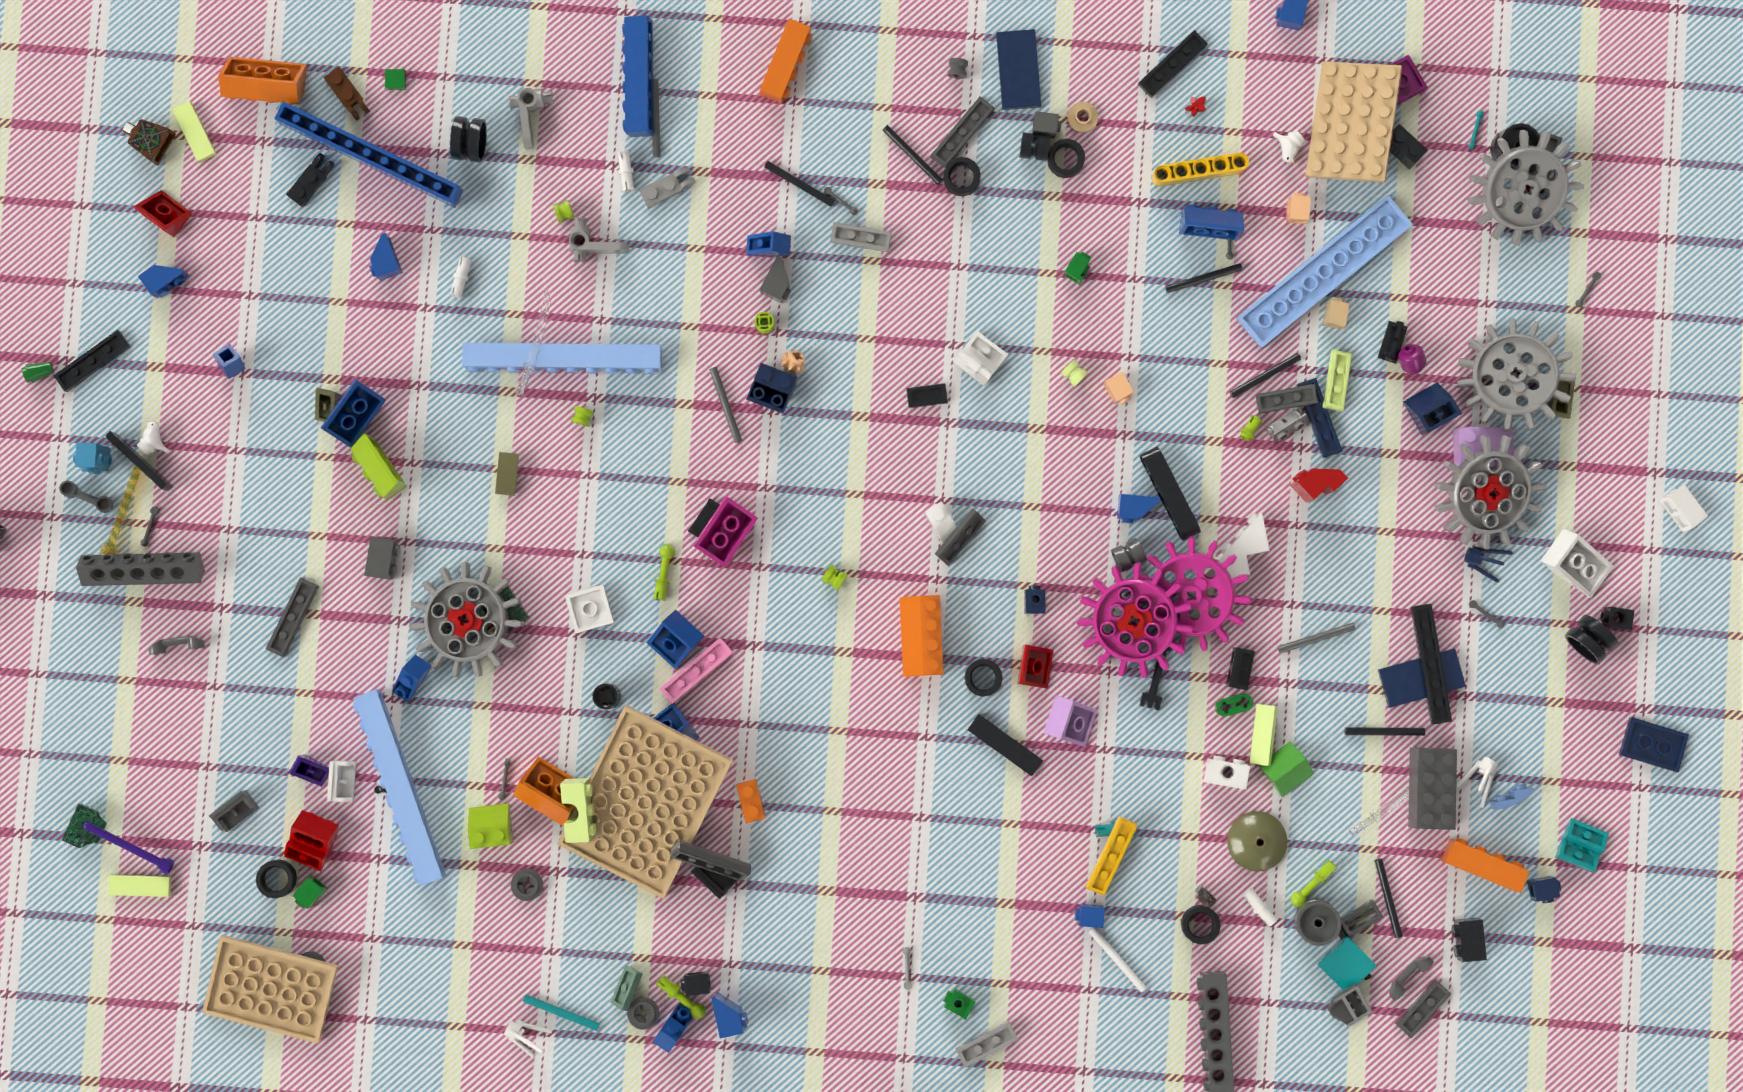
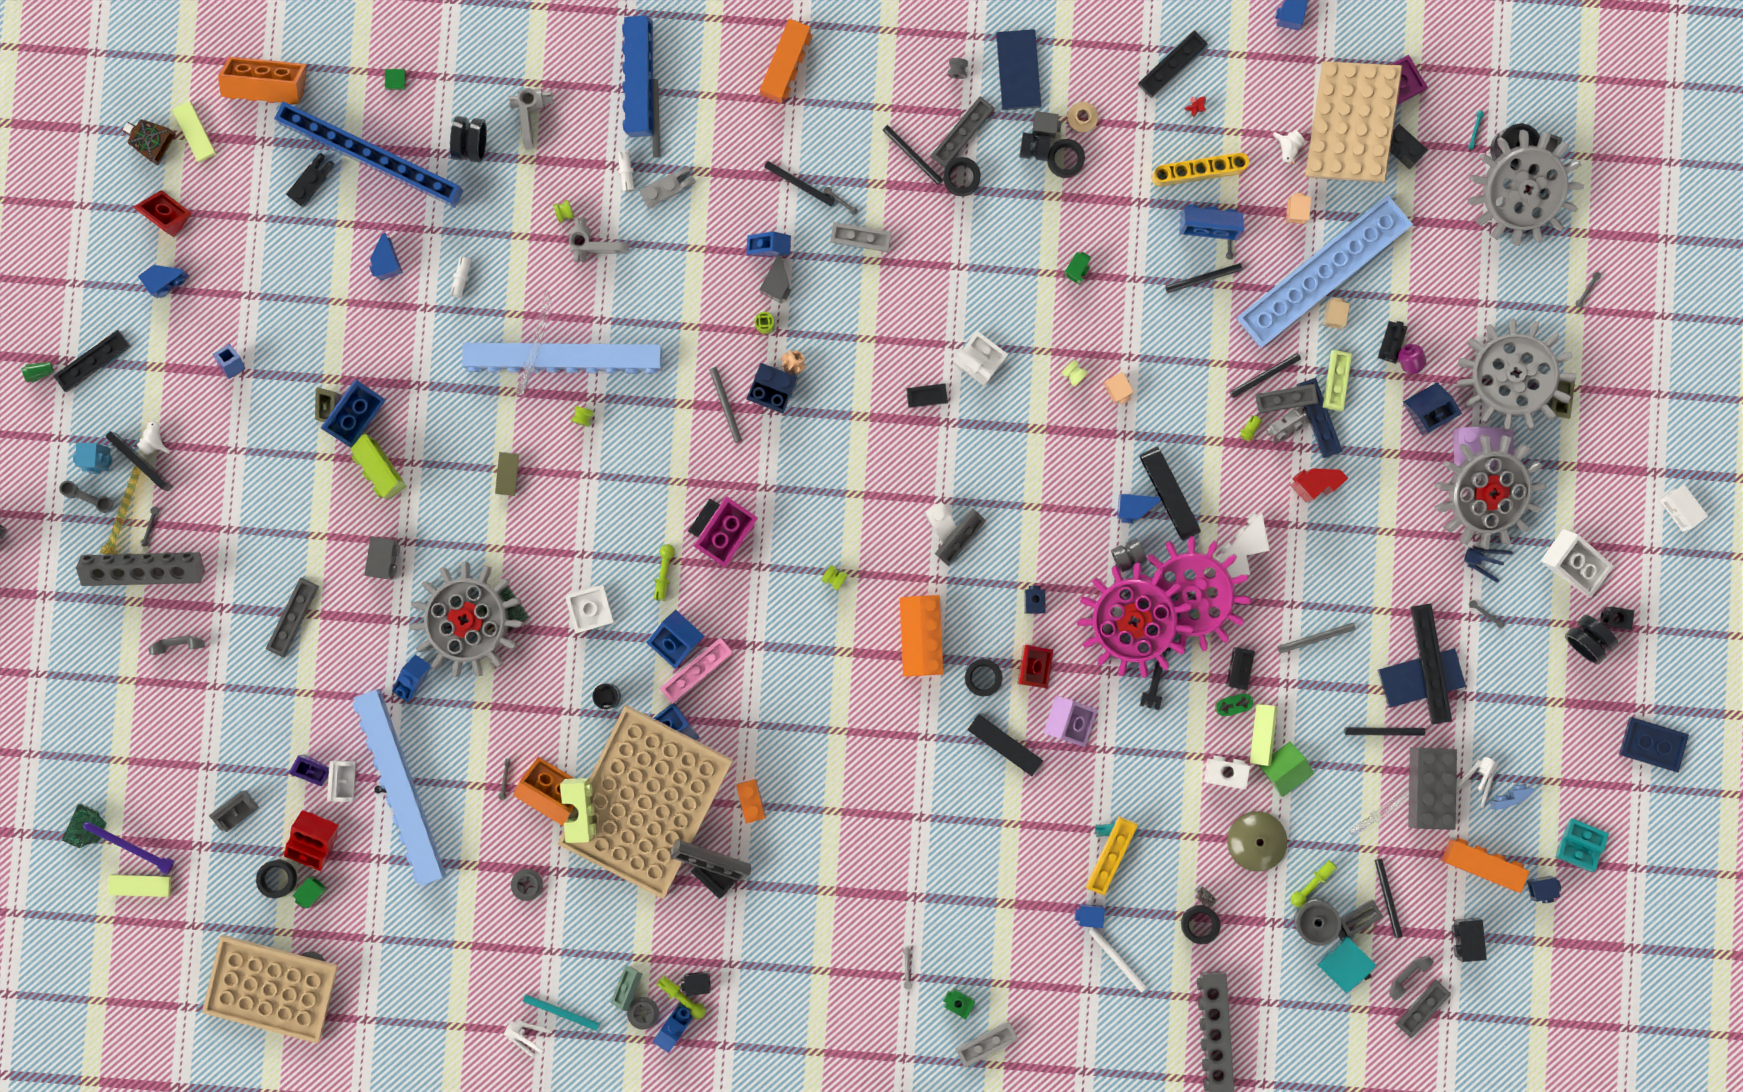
reddish brown hinge [323,66,370,121] -> none
lime slope [468,803,514,849] -> none
blue slope [711,992,749,1039] -> none
white pin [1242,888,1278,927] -> none
dark grey slope [1327,983,1372,1026] -> none

